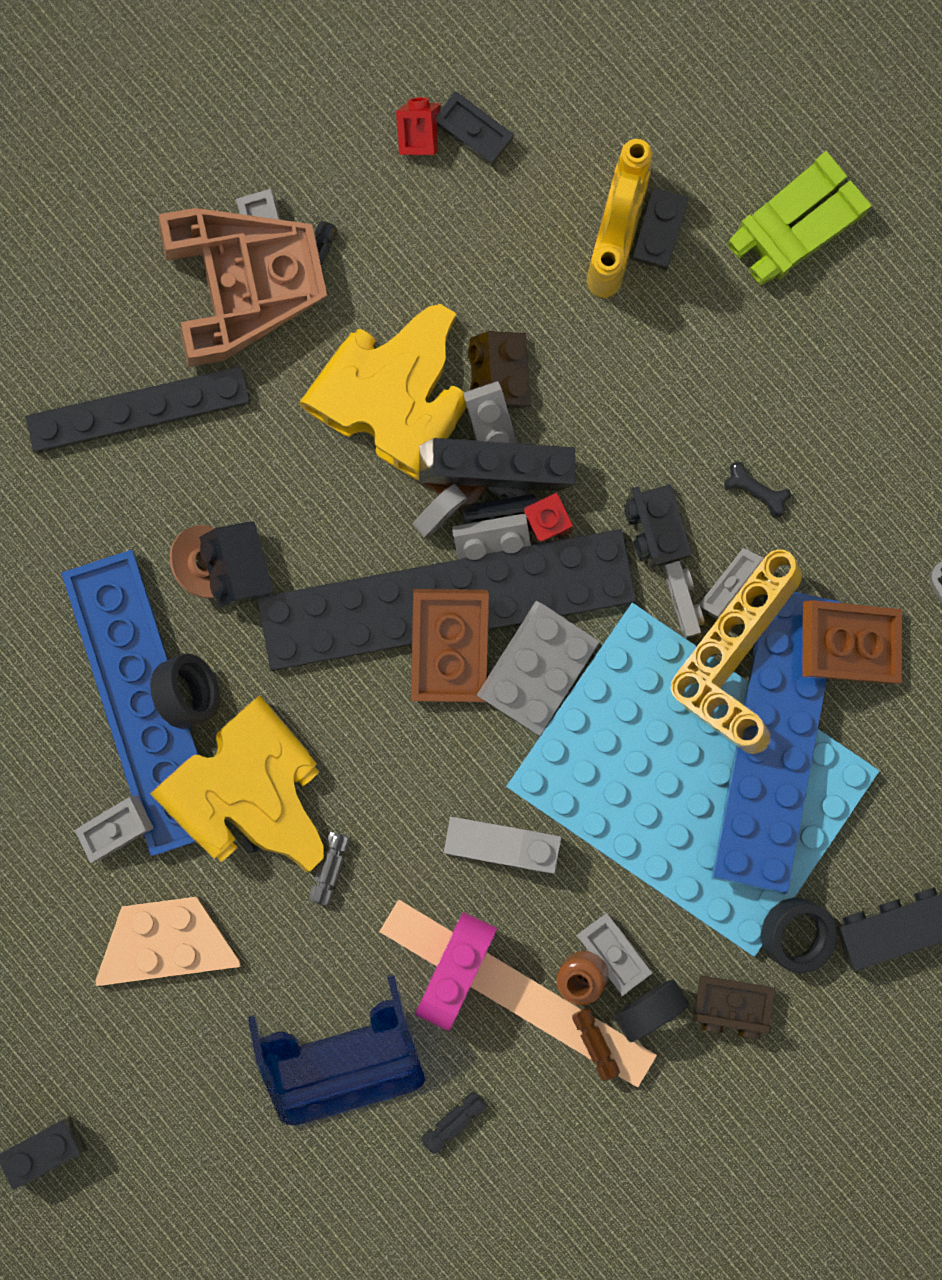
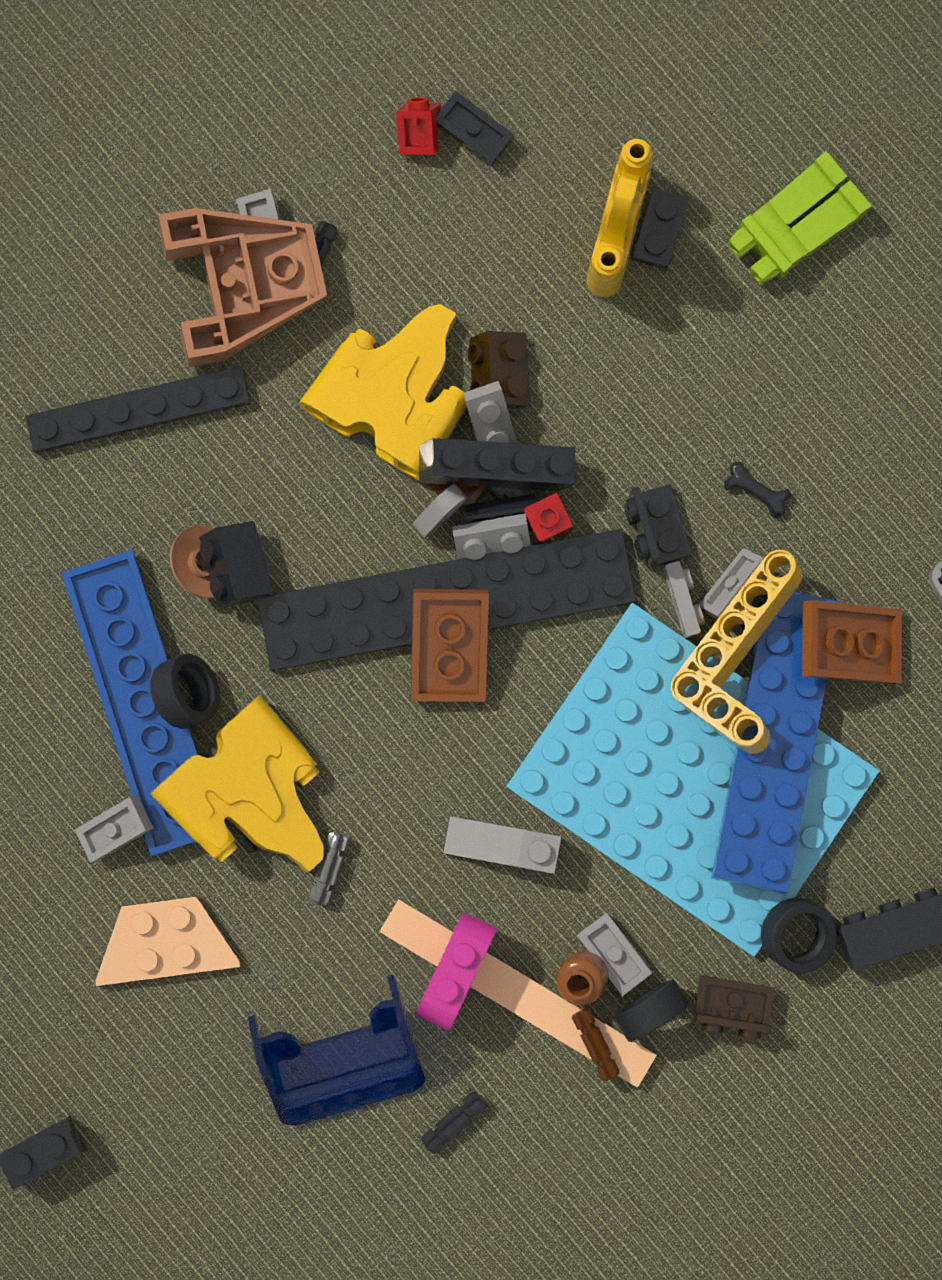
light grey plate [476,601,600,736] -> none

